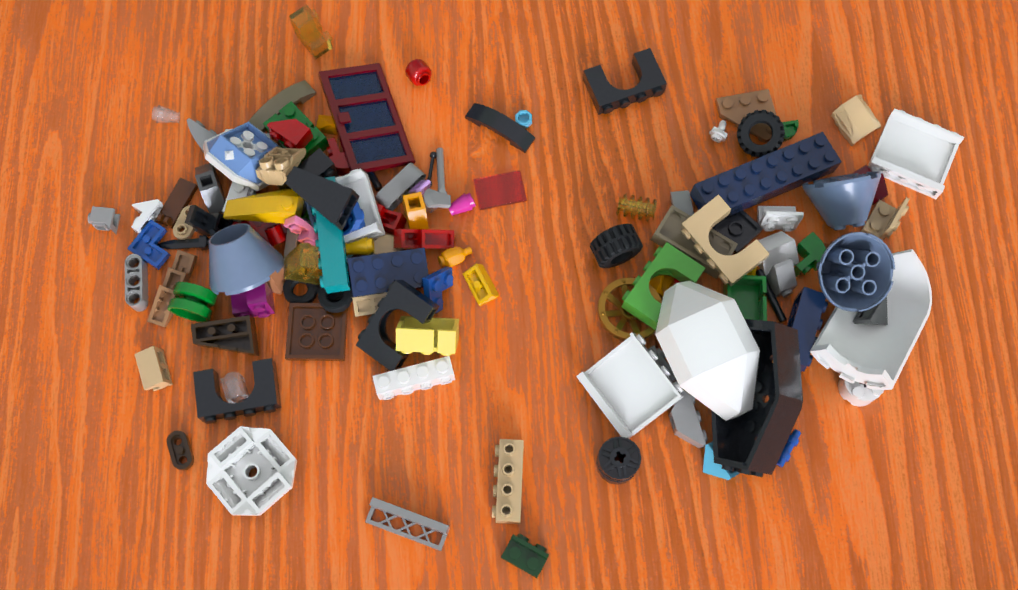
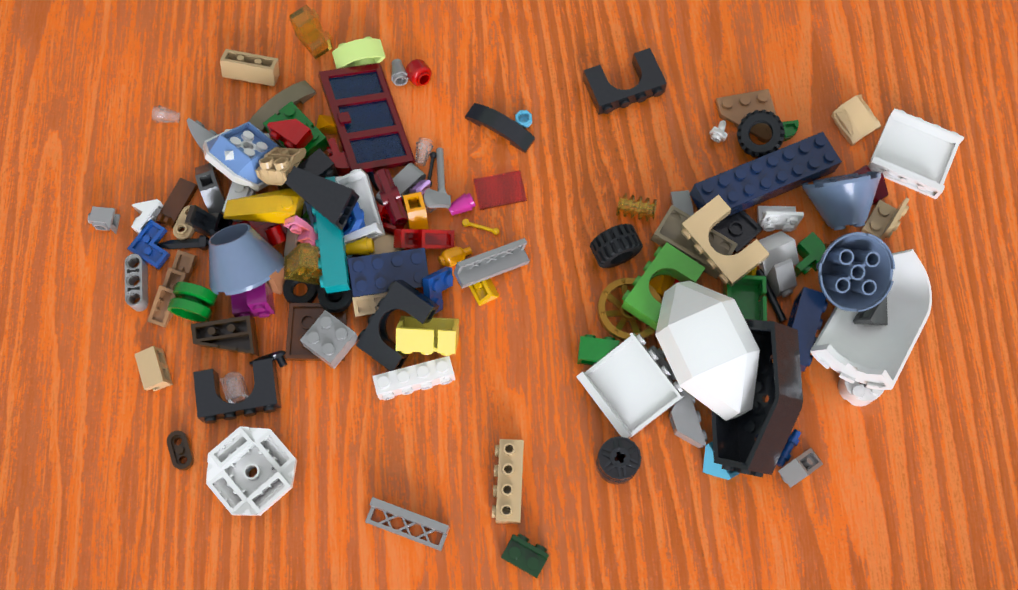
none -> tan brick [220,49,280,86]
none -> black bar [249,351,287,368]
none -> light grey brick [300,310,359,369]
none -> yellowish green brick [332,36,385,69]
none -> dark red piece [373,169,408,226]
none -> light grey cone [391,59,409,86]
none -> clear cone [415,138,434,166]
none -> light grey fence [453,238,530,289]
none -> yellow hinge [462,219,499,235]
none -> green slope [577,334,620,365]
none -> light grey slope [778,448,823,488]

